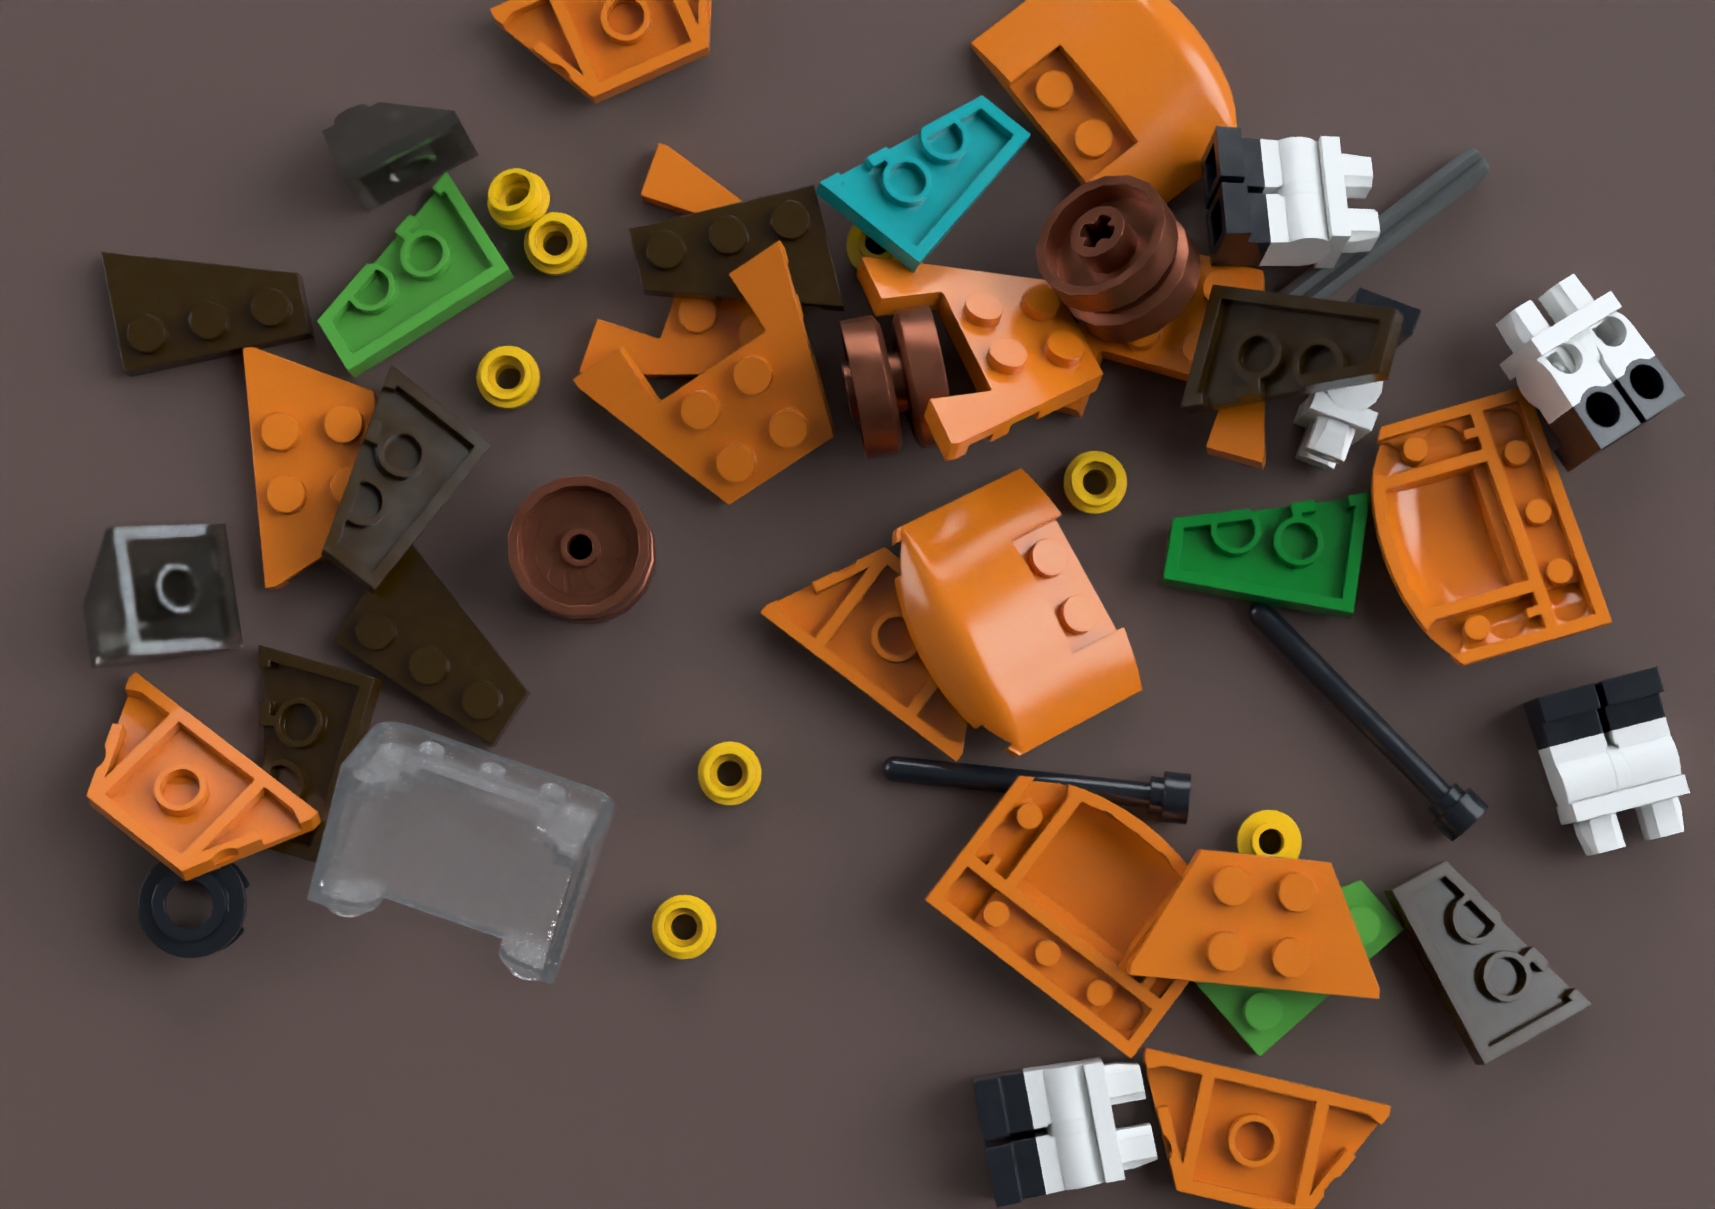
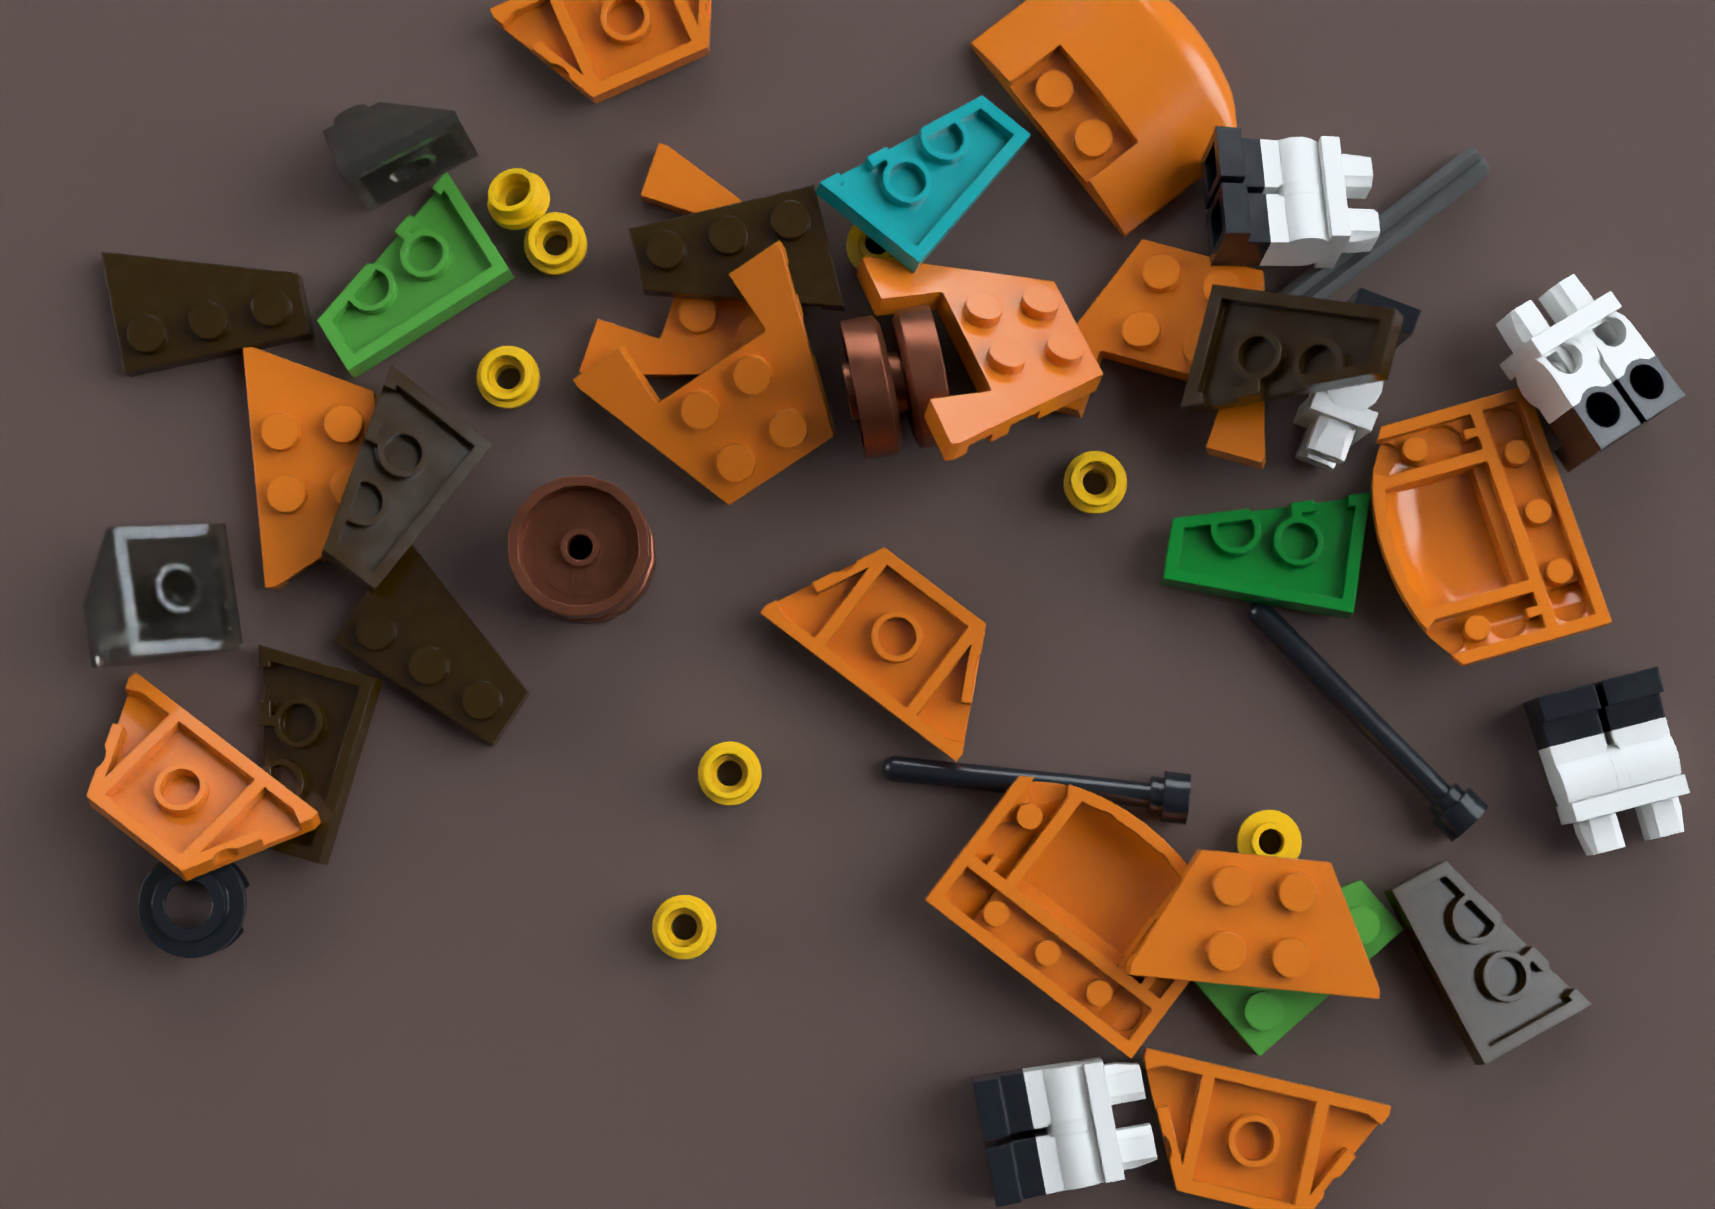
clear windscreen [307,722,615,984] -> none
orange slope [892,468,1143,758] -> none
copper wheel [1036,175,1201,342] -> none

